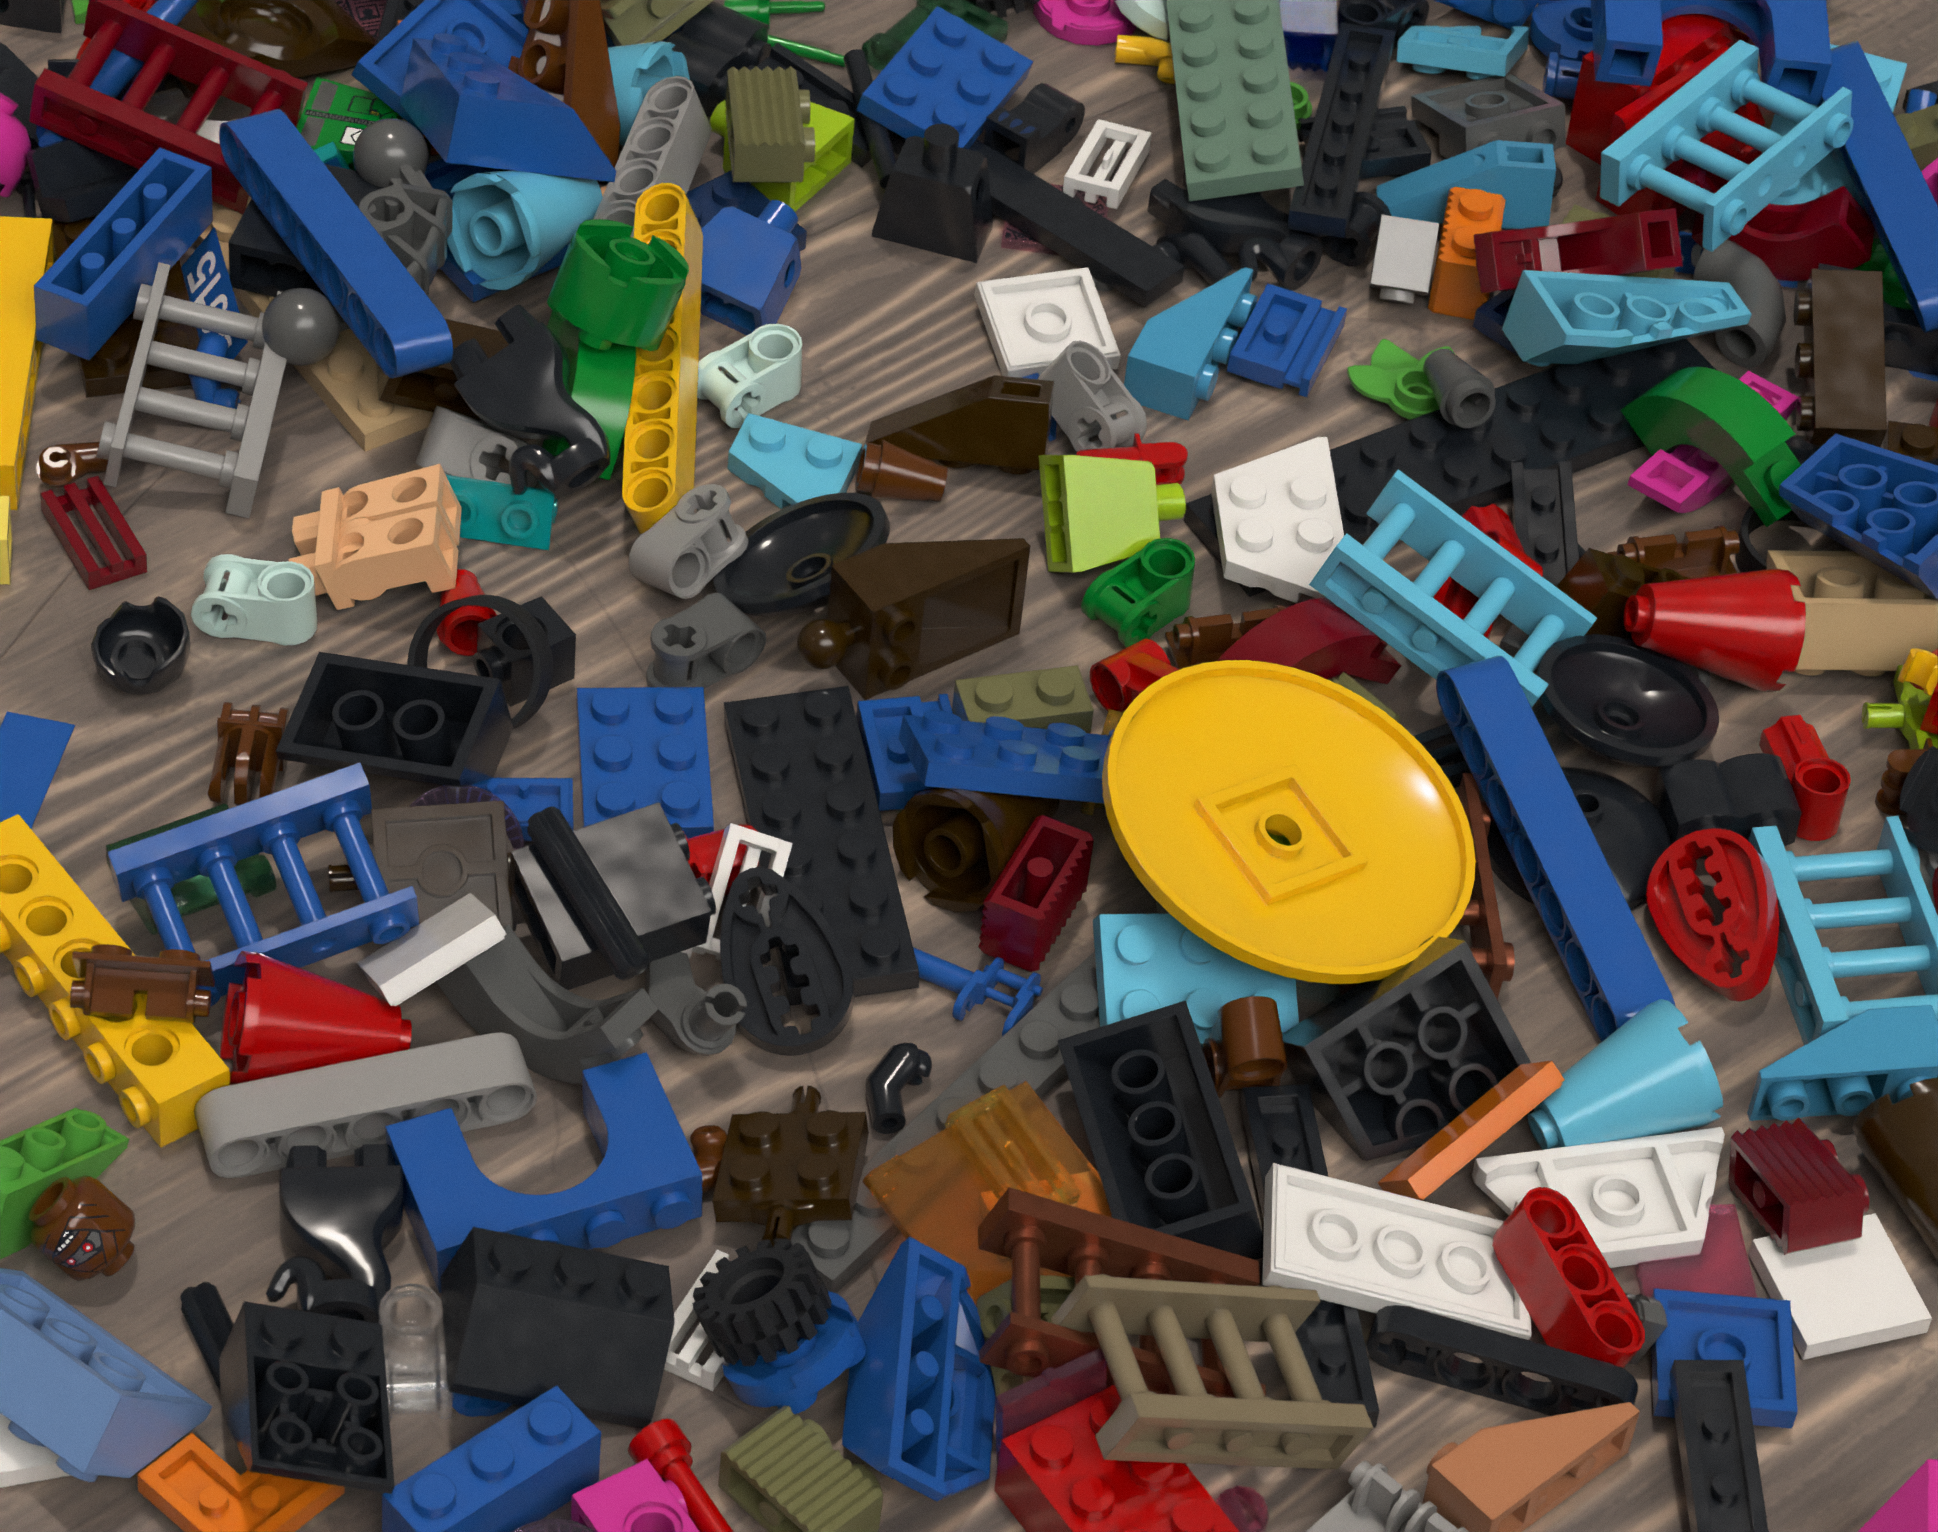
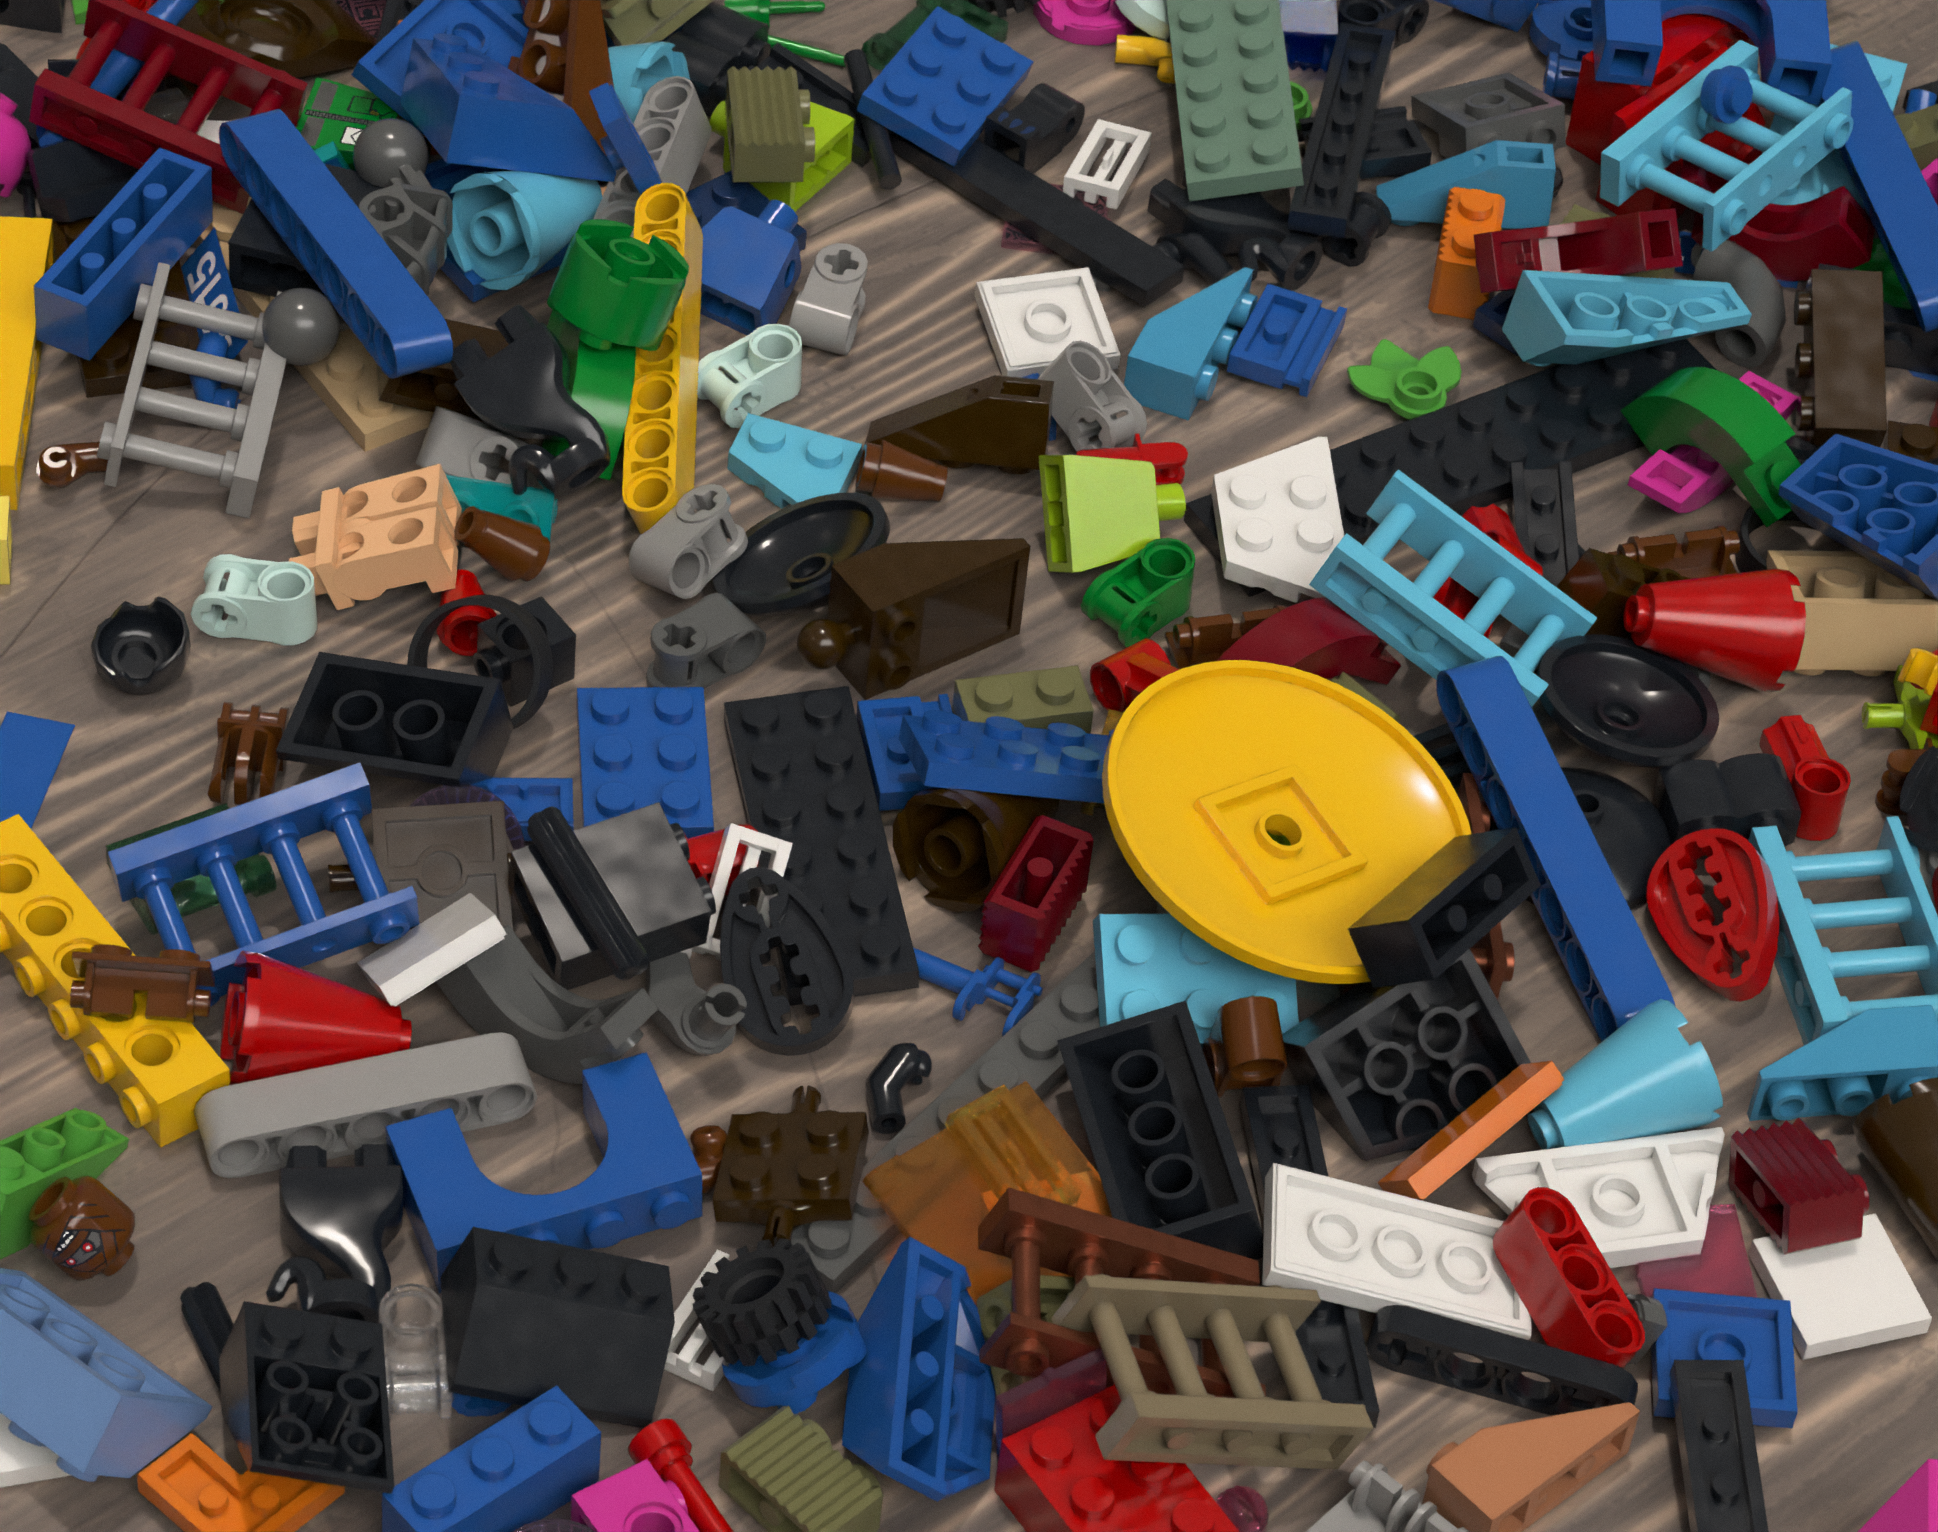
dark red tile [40,475,147,590] -> none
black torso [872,124,993,263] -> none
brick [1369,215,1439,304] -> none
medium azure wing [1396,26,1530,80] -> none
dark grey cone [1423,349,1496,428] -> none
none -> reddish brown cone [454,506,550,582]
none -> blue plate [589,82,662,195]
none -> light grey piece [789,243,868,356]
none -> black brick [1348,827,1541,988]
none -> blue plate [1700,65,1753,124]

